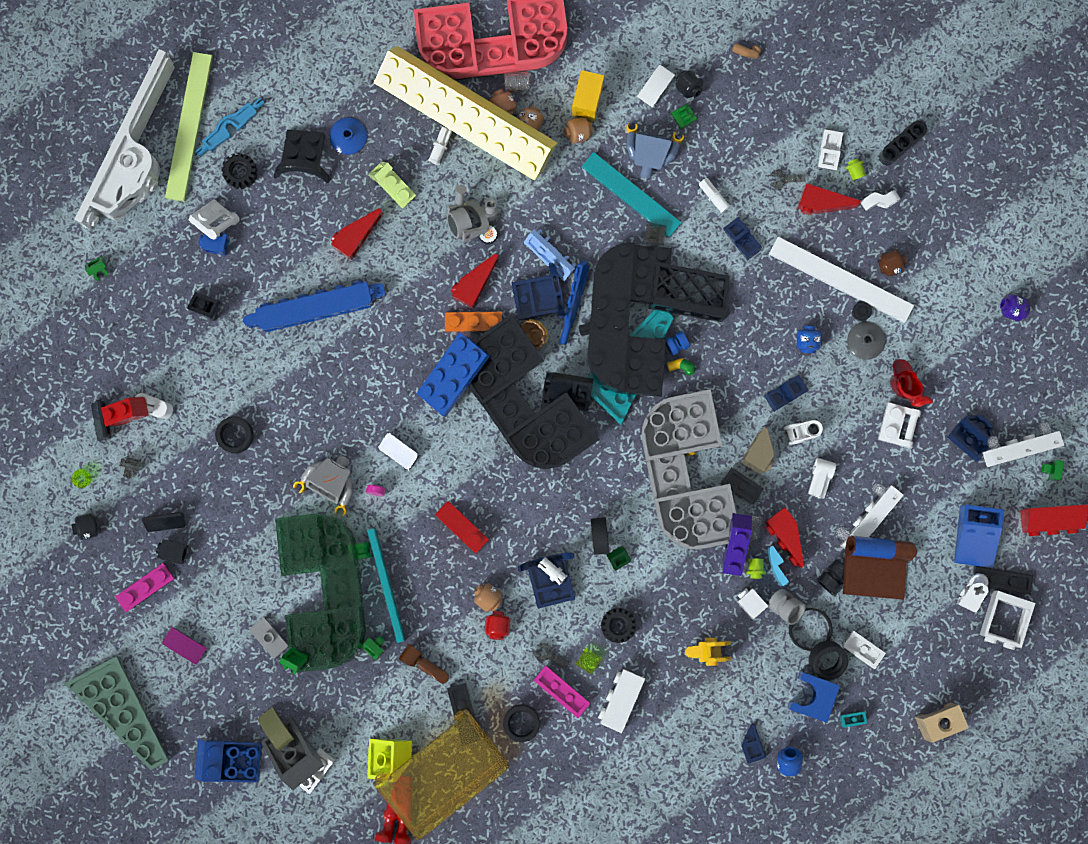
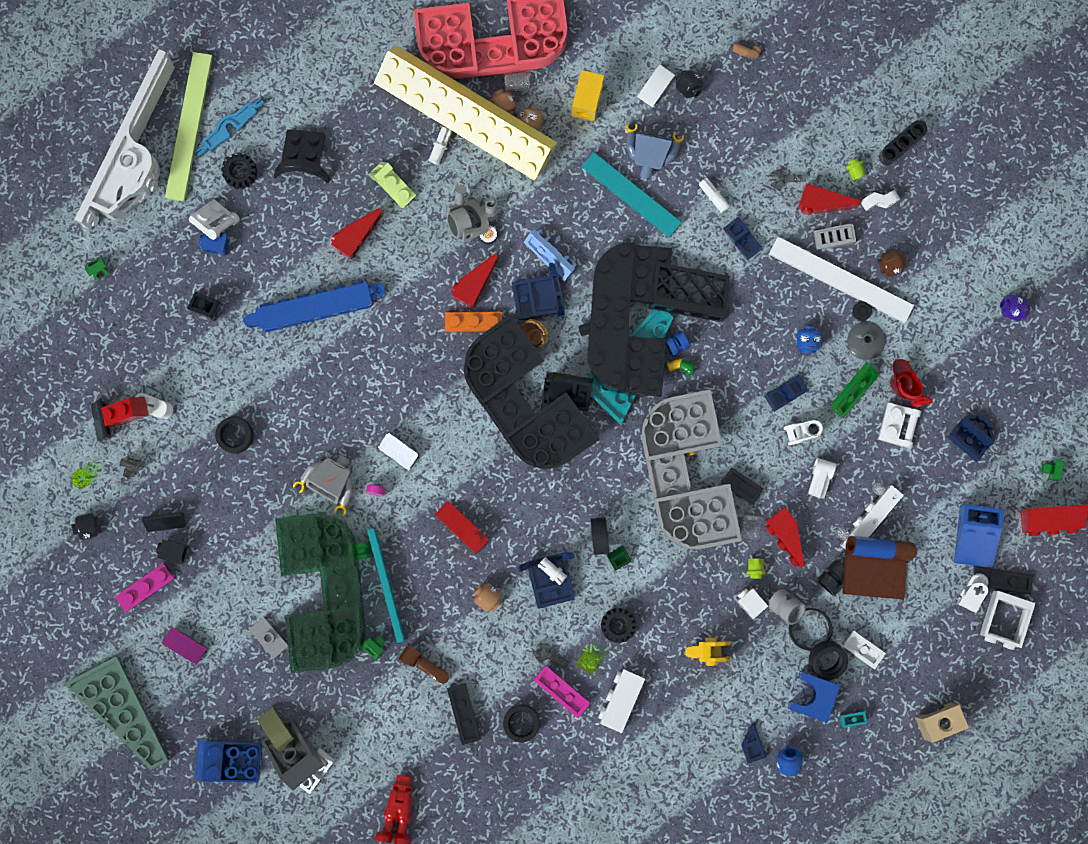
green tile [280,648,308,675] -> none
blue dish [329,118,367,155] -> none
neon yellow slope [367,739,412,782] -> none
clear yellow windscreen [373,709,509,840] -> none
blue plate [416,332,490,417] -> none
red head [485,611,511,640] -> none
blue sword [559,260,590,345] -> none
medium nougat head [563,117,593,144] -> none
clear smoke tile [644,222,667,245] -> none
green tile [671,103,697,130] -> none
dark purple arch [722,513,752,576] -> none
dark tan slope [740,427,774,474] -> none
medium azure slope [767,545,789,586] -> none
white slope [818,129,843,170] -> none
white piece [983,421,1064,467] -> none
none -> light grey slope [814,223,856,250]
none -> green plate [830,362,879,418]

